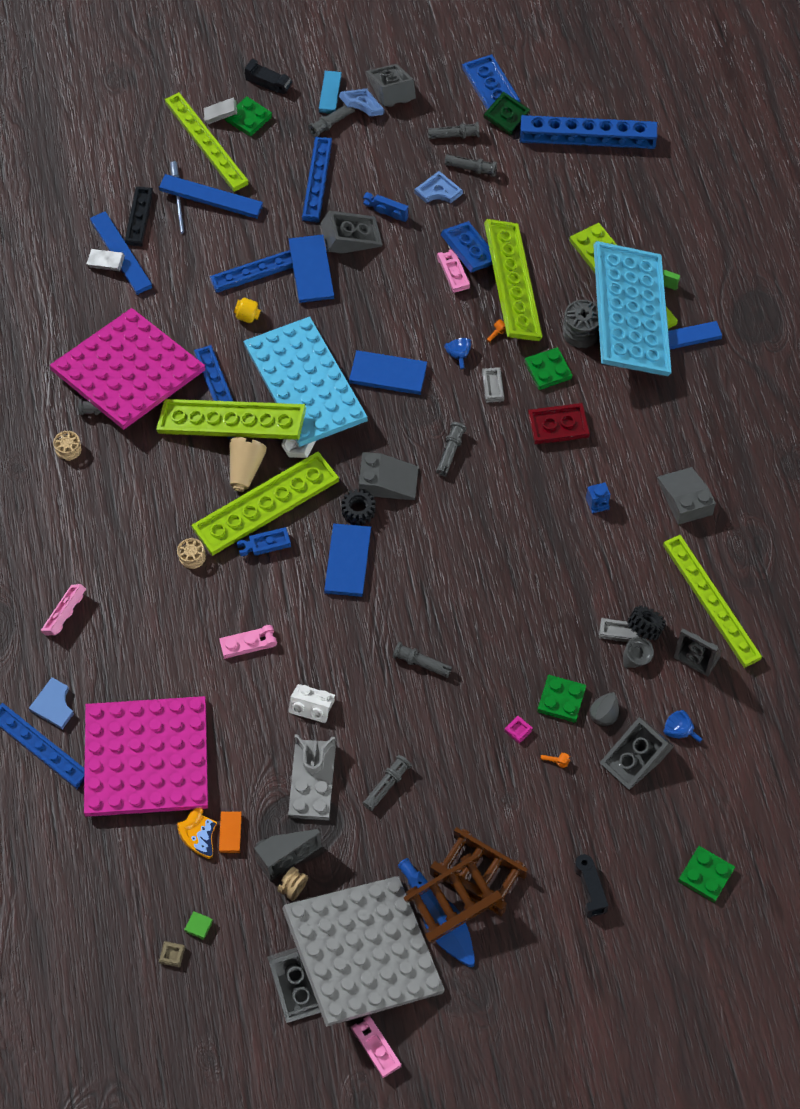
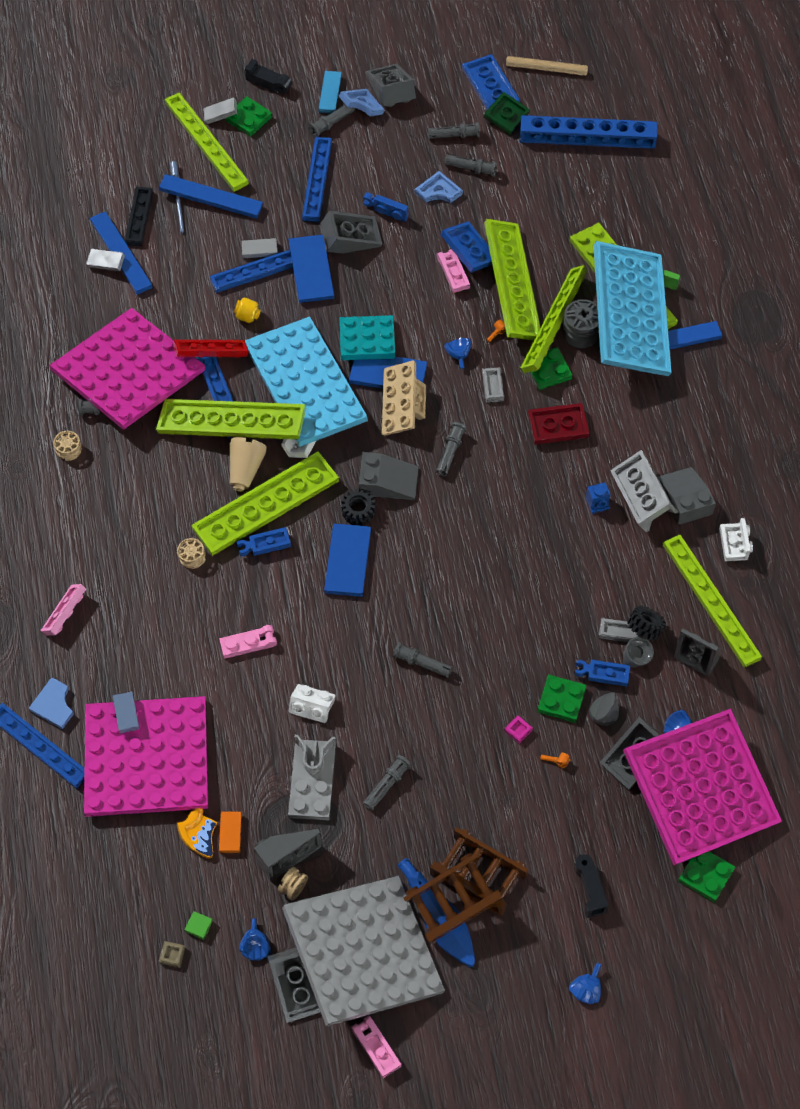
none -> sand blue tile [113,692,139,733]
none -> red plate [173,340,249,357]
none -> blue piece [239,918,271,961]
none -> light grey tile [241,238,277,258]
none -> teal plate [339,315,395,360]
none -> tan bracket [382,360,426,436]
none -> tan axle [506,56,588,76]
none -> lime plate [520,265,588,373]
none -> blue piece [569,963,602,1004]
none -> blue plate [575,660,630,687]
none -> light grey plate [610,450,678,533]
none -> dark pink plate [623,709,782,865]
none -> white bracket [719,518,753,561]

